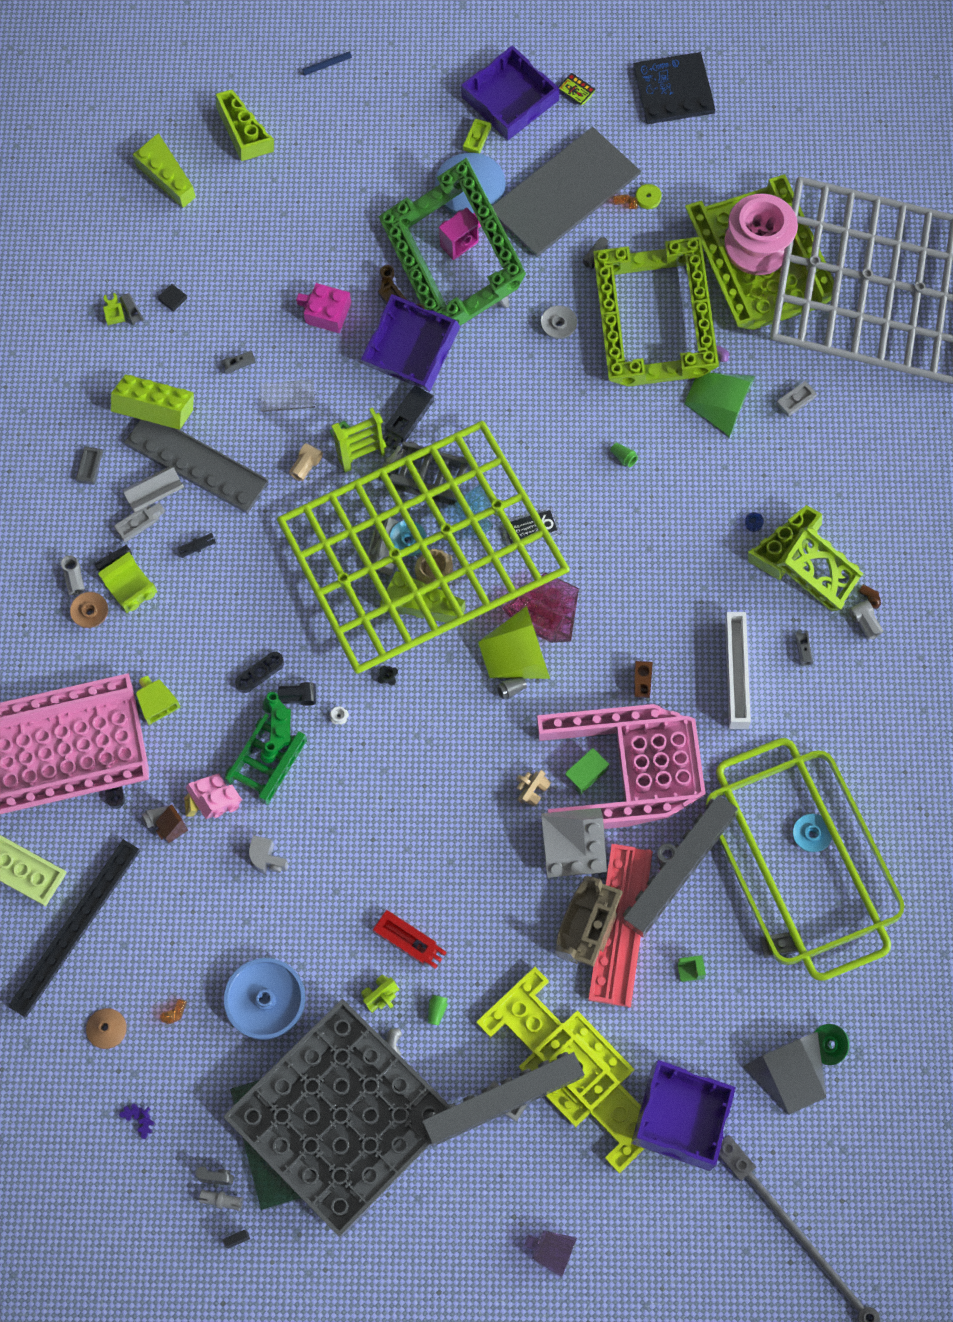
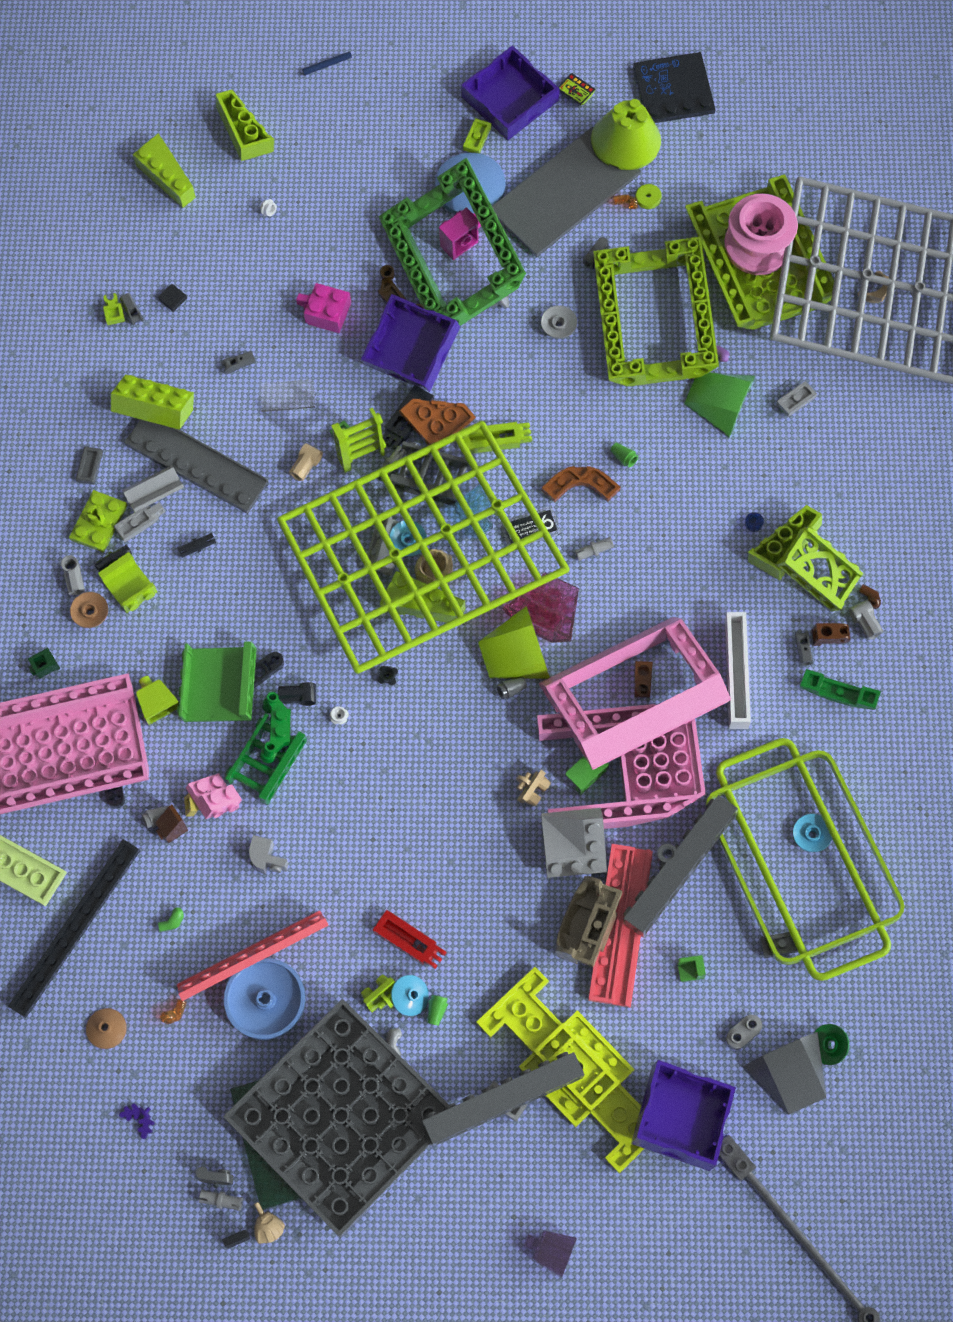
none -> dark green brick [28,647,60,679]
none -> lime plate [69,490,128,553]
none -> bright green arm [158,907,184,932]
none -> bright green panel [177,641,257,722]
none -> coral plate [177,911,328,1001]
none -> tan piece [254,1202,285,1244]
none -> white plate [260,199,277,216]
none -> medium azure dish [391,975,429,1016]
none -> dark orange plate [399,399,476,451]
none -> lime hinge [463,422,532,454]
none -> bright pink slope [539,617,731,770]
none -> dark orange plate [541,466,621,502]
none -> light grey pin [575,537,614,561]
none -> lime cone [591,99,661,170]
none -> light grey plate [726,1015,762,1050]
none -> green slope [800,669,881,710]
none -> reddish brown leg [811,623,851,646]
none -> tan helmet [858,271,889,303]

